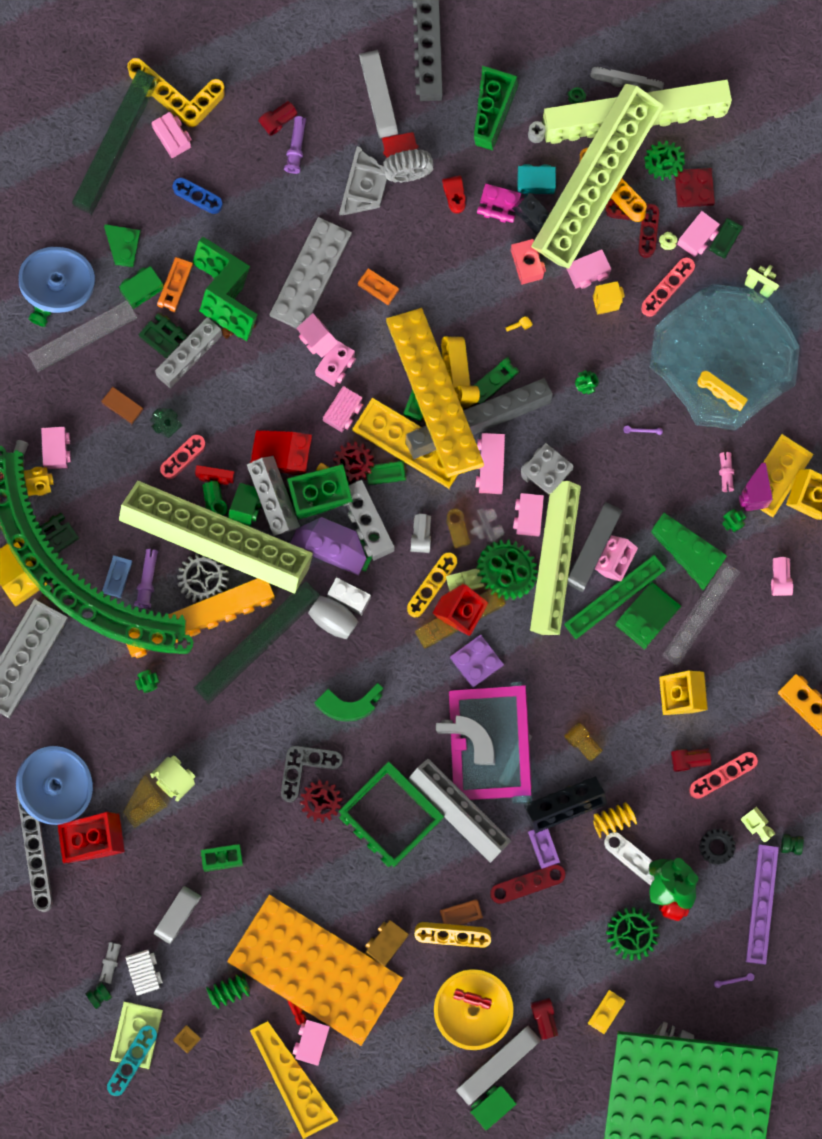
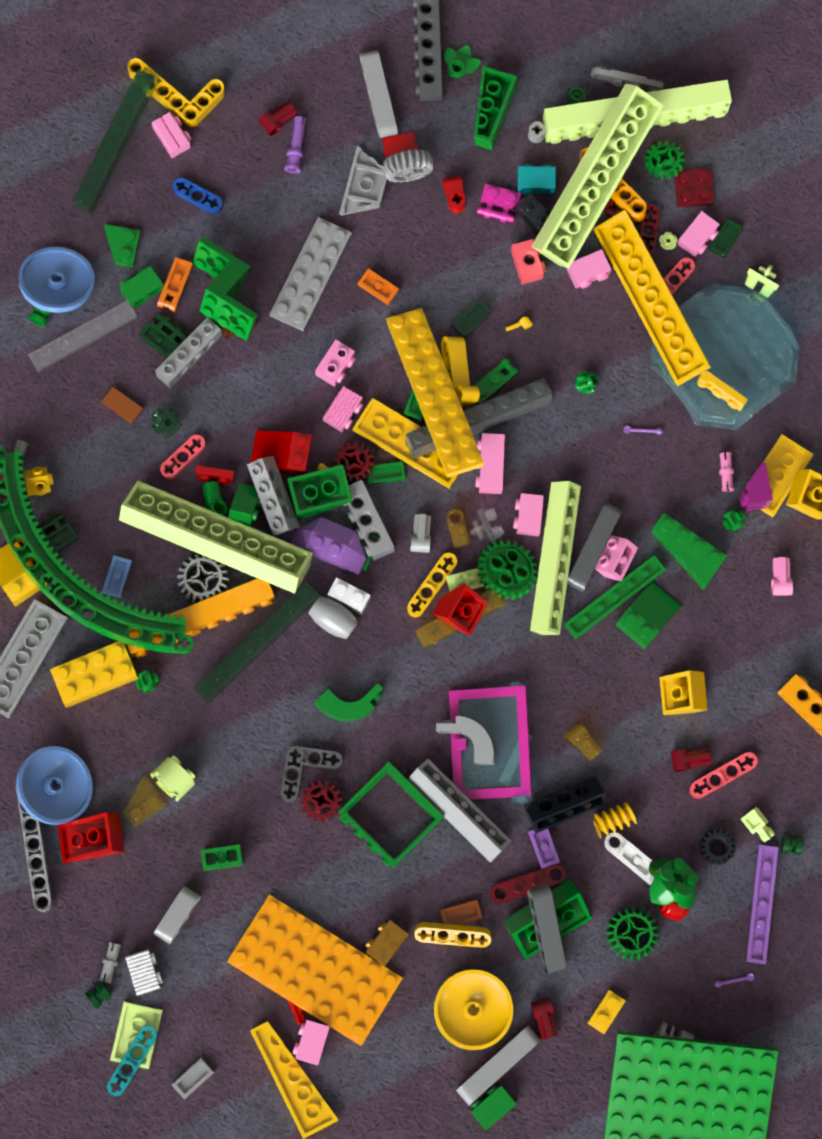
bright pink brick [41,427,71,469] -> none
medium lavender pin [134,549,158,608] -> none
pearl gold plate [173,1025,201,1054] -> none
green piece [206,972,250,1009] -> none
bright pink brick [296,313,339,358] -> none
medium lavender plate [450,634,504,688] -> none
red axle [453,988,492,1009] -> none
light grey bracket [521,443,573,494] -> none
yellow brick [593,281,624,315] -> none
clear plate [662,561,740,667] -> none
none -> yellow brick [50,641,138,708]
none -> light grey tile [171,1058,215,1100]
none -> green plate [444,45,481,78]
none -> clear green plate [452,299,492,339]
none -> green slope [503,880,592,960]
none -> dark grey beam [527,884,566,975]
none -> yellow plate [593,210,711,386]

